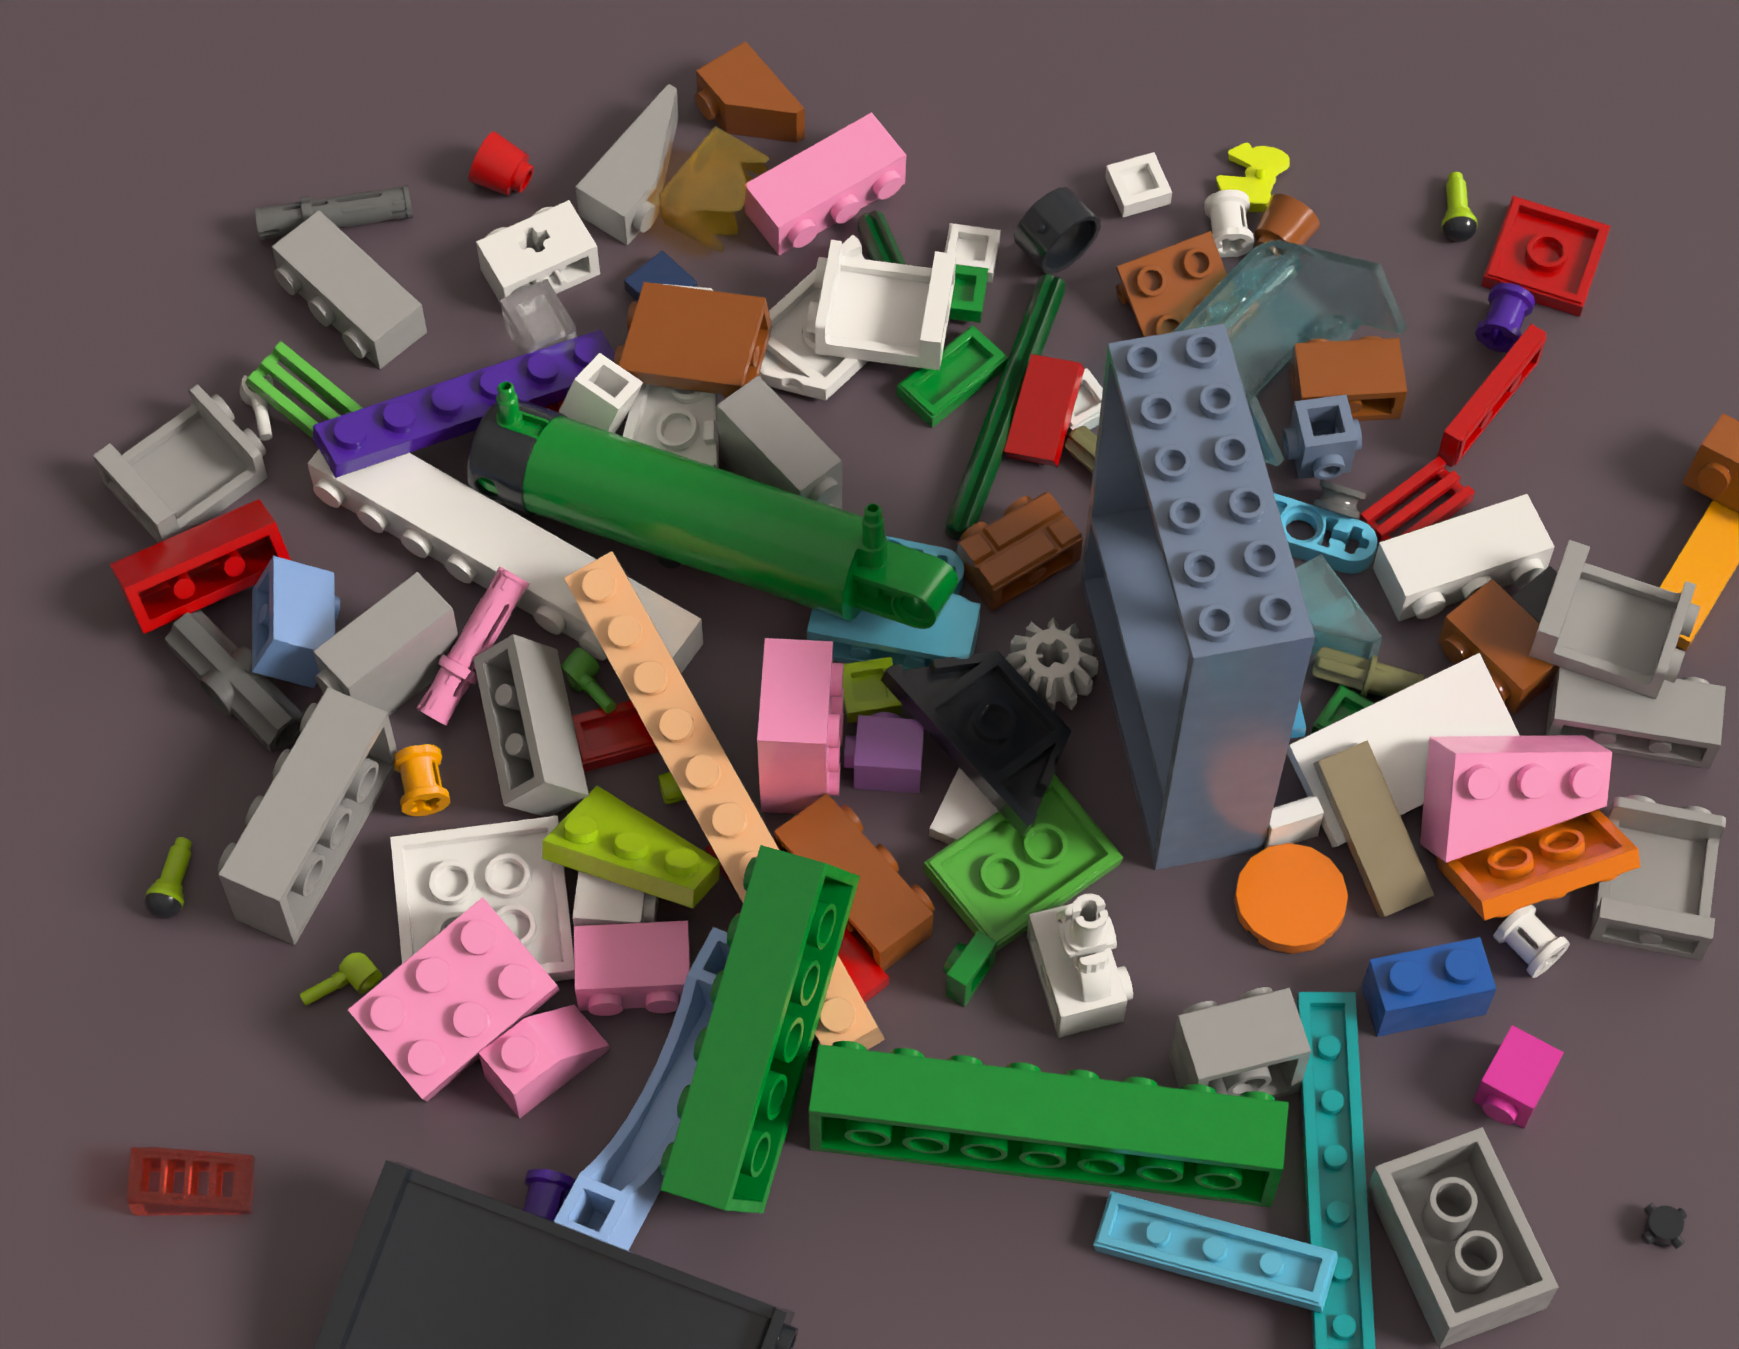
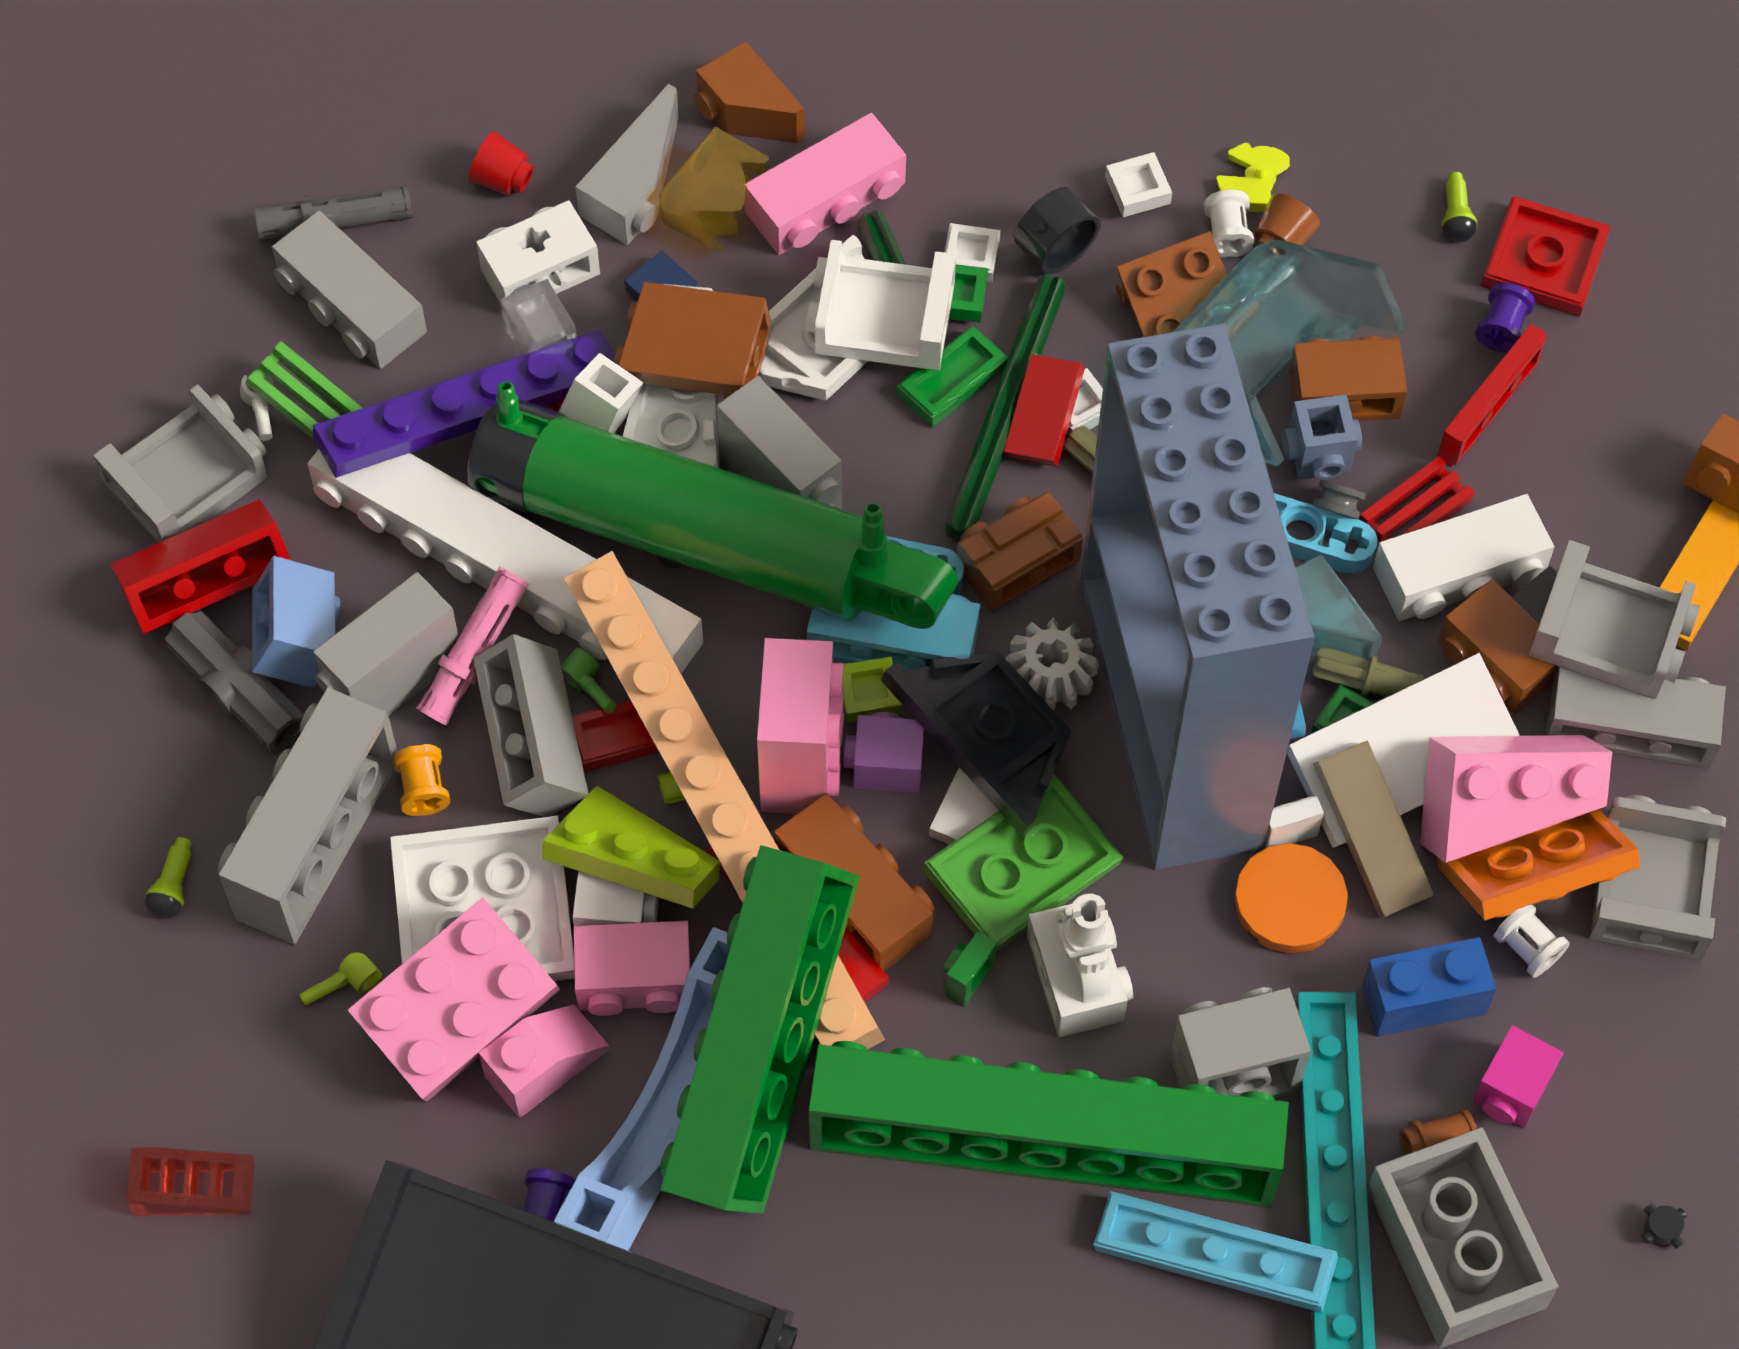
none -> dark orange pin [1399,1109,1477,1155]

